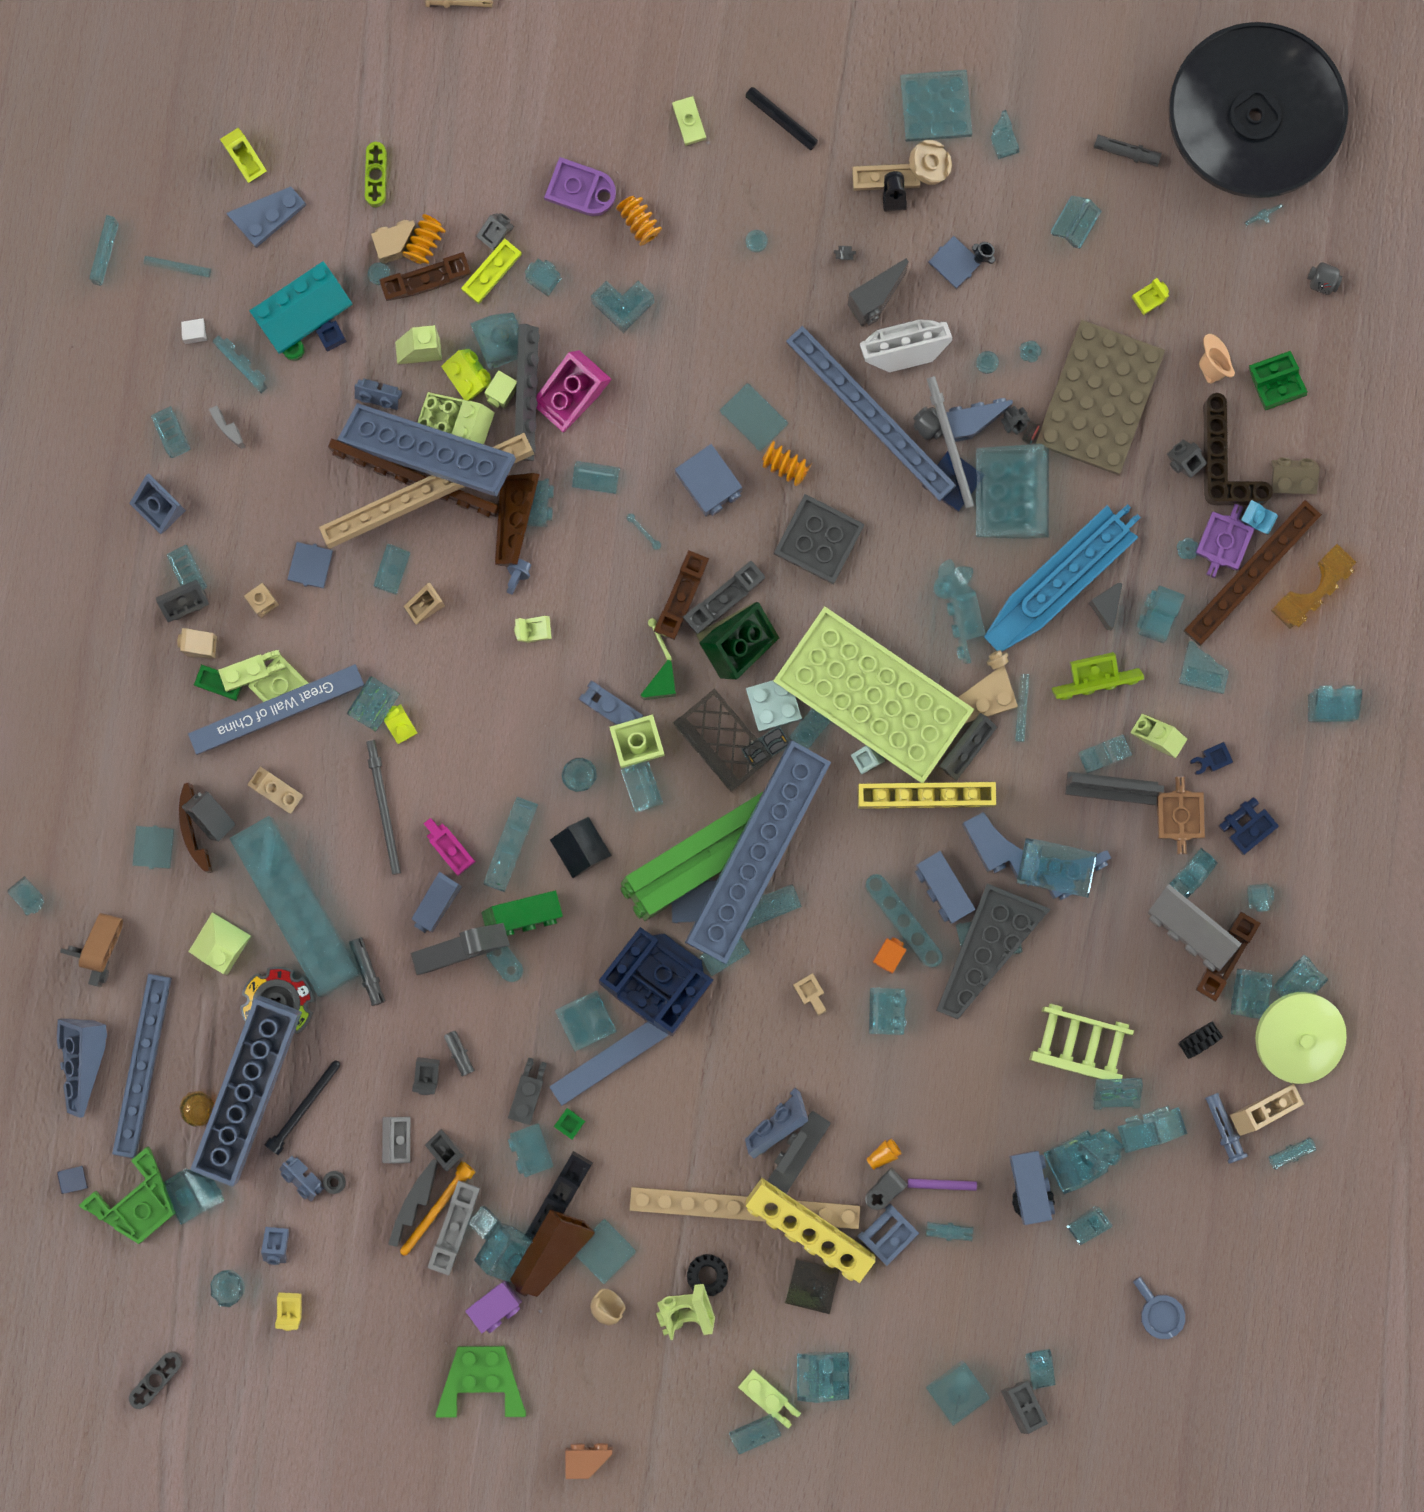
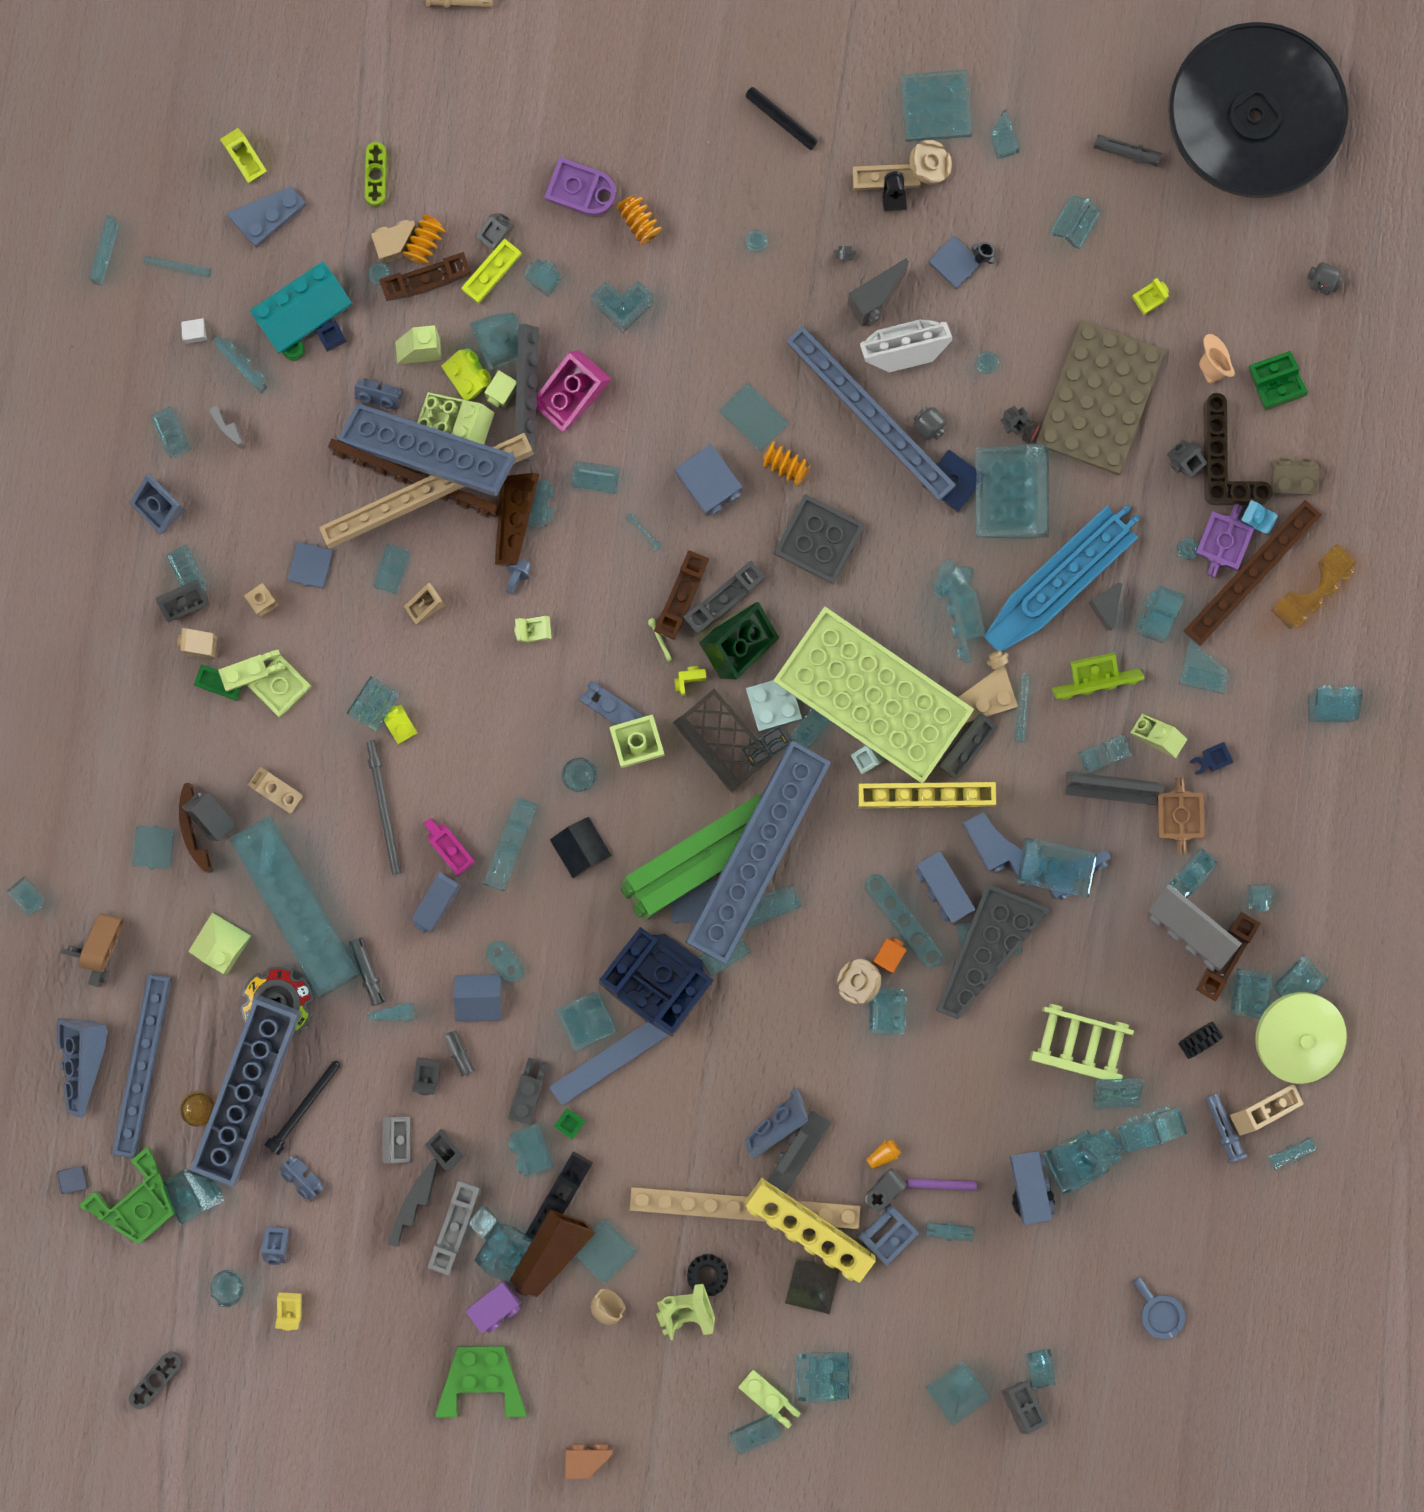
sand blue tile [188,664,365,755] -> none
dark grey plate [323,1171,346,1194] -> none
light orange piece [400,1161,476,1256] -> none
dark grey beam [411,923,510,975] -> none
green wedge [481,890,563,937] -> none
clear light blue hinge [621,761,663,812] -> none
green slope [640,660,676,700] -> none
yellowish green plate [672,96,706,146] -> none
tan plate [793,973,826,1016] -> none
light grey bar [927,376,974,508] -> none
sand blue slope [946,398,1013,442] -> none
clear light blue plate [1019,341,1041,362] -> none
clear light blue slope [1067,1206,1113,1245] -> none
dark blue plate [1219,797,1279,855] -> none
clear light blue piece [1245,203,1283,226] -> none
none -> clear light blue slope [367,1002,418,1021]
none -> sand blue slope [454,975,502,1021]
none -> neon yellow bracket [675,666,707,697]
none -> tan tile [837,959,881,1005]

